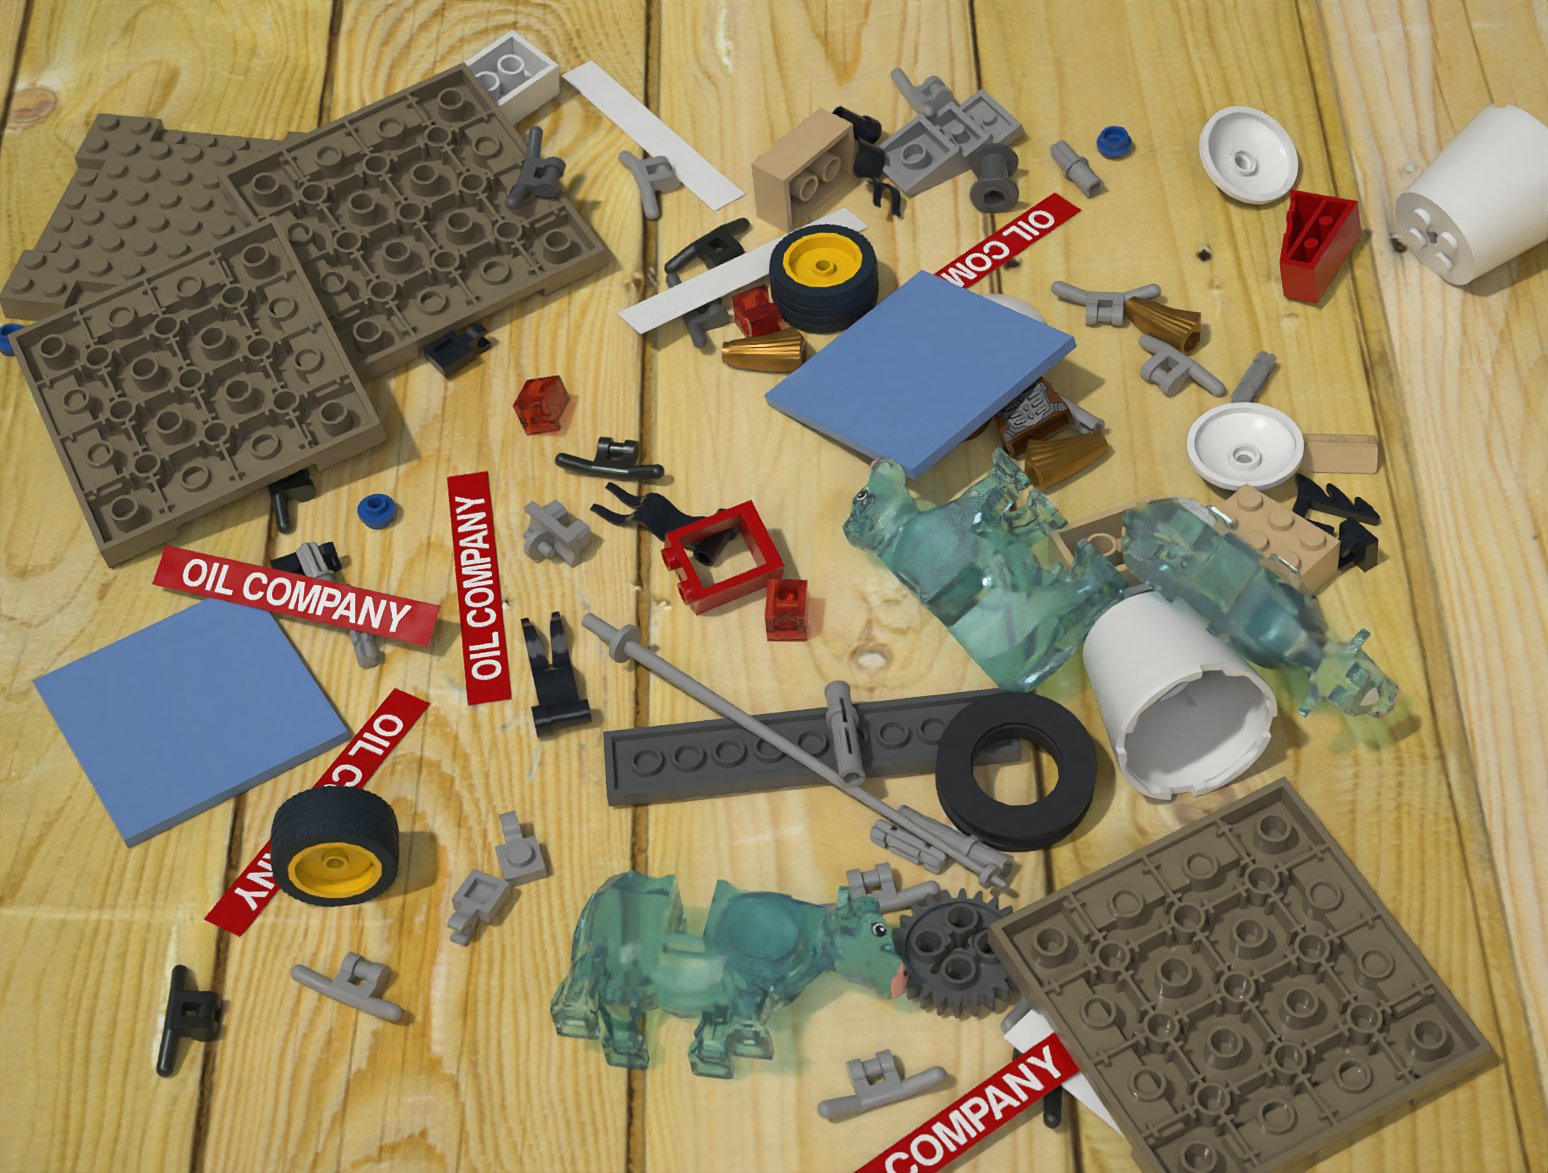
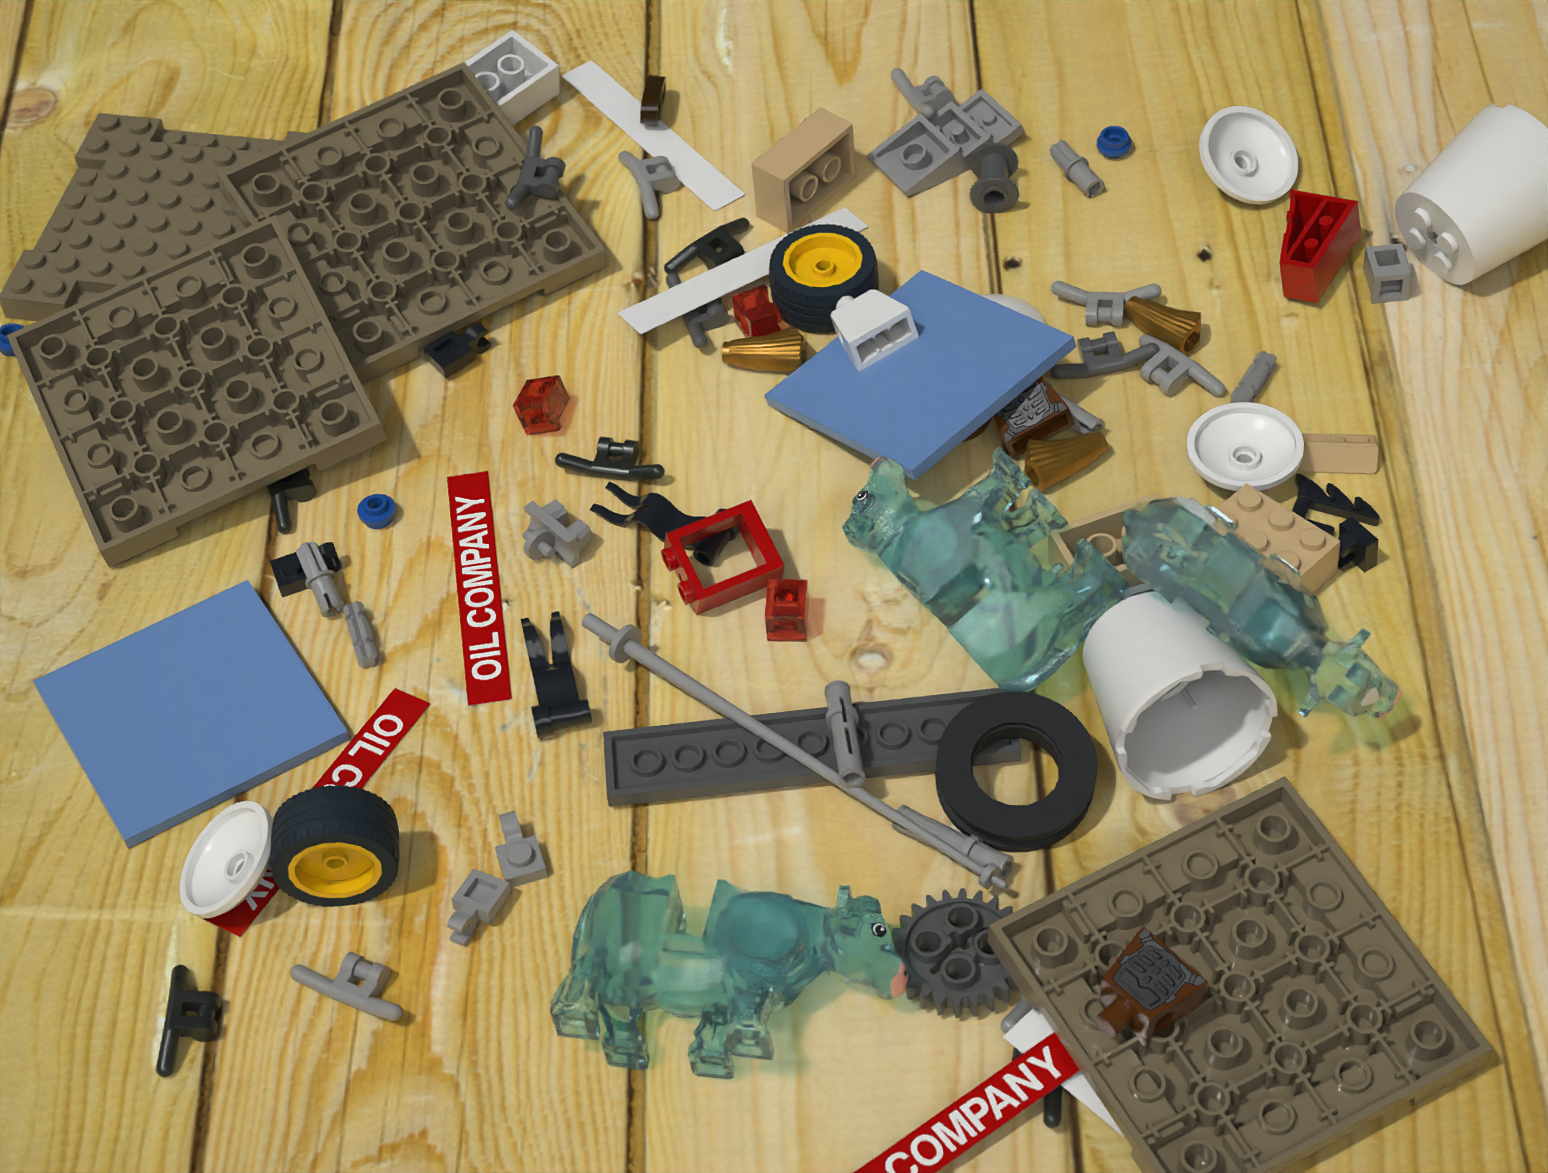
red sticker [152,545,441,647] -> none
light grey piece [814,862,940,921] -> none
light grey piece [817,1049,947,1119] -> none
black flag [832,106,901,217] -> none
light grey axle [870,819,948,873] -> none
red sticker [933,192,1082,289] -> none
none -> white dish [179,801,273,918]
none -> dark brown beam [640,74,666,126]
none -> white torso [830,289,919,372]
none -> dark grey piece [1050,331,1160,379]
none -> torso [1095,926,1208,1039]
none -> light grey brick [1363,243,1412,304]

